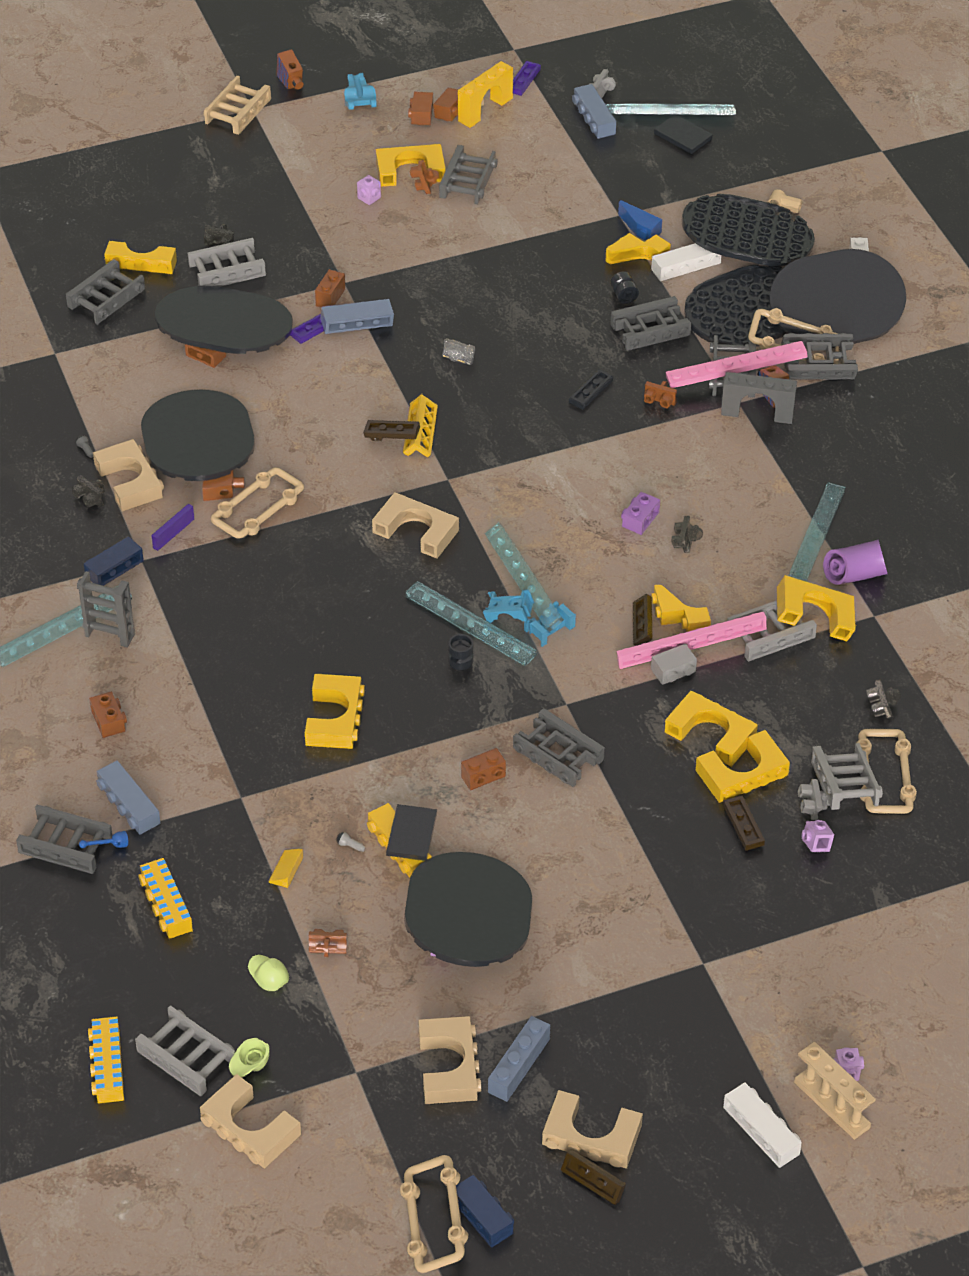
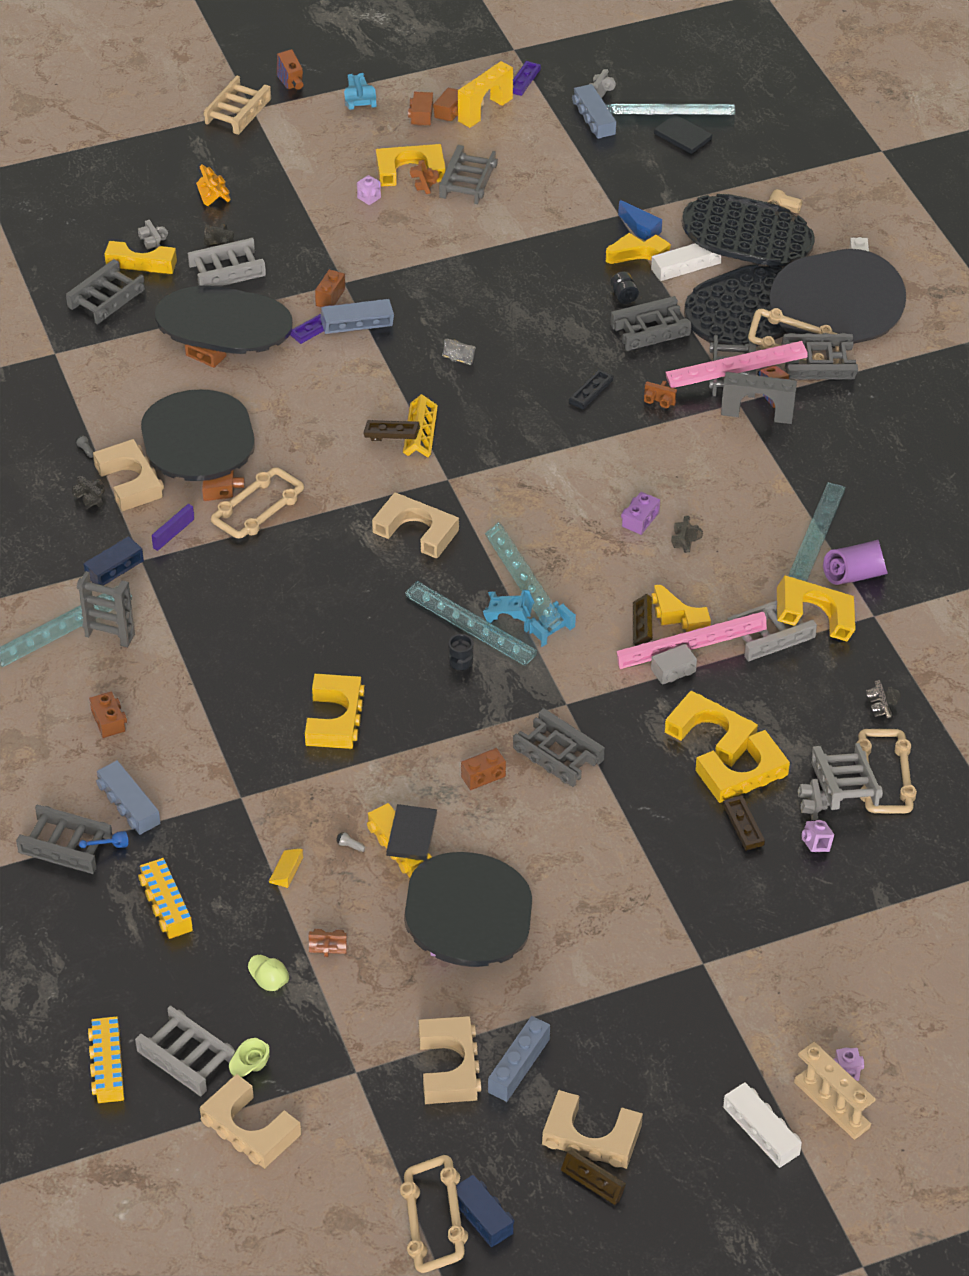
none -> light grey hips [138,220,168,250]
none -> light orange bracket [196,164,231,206]

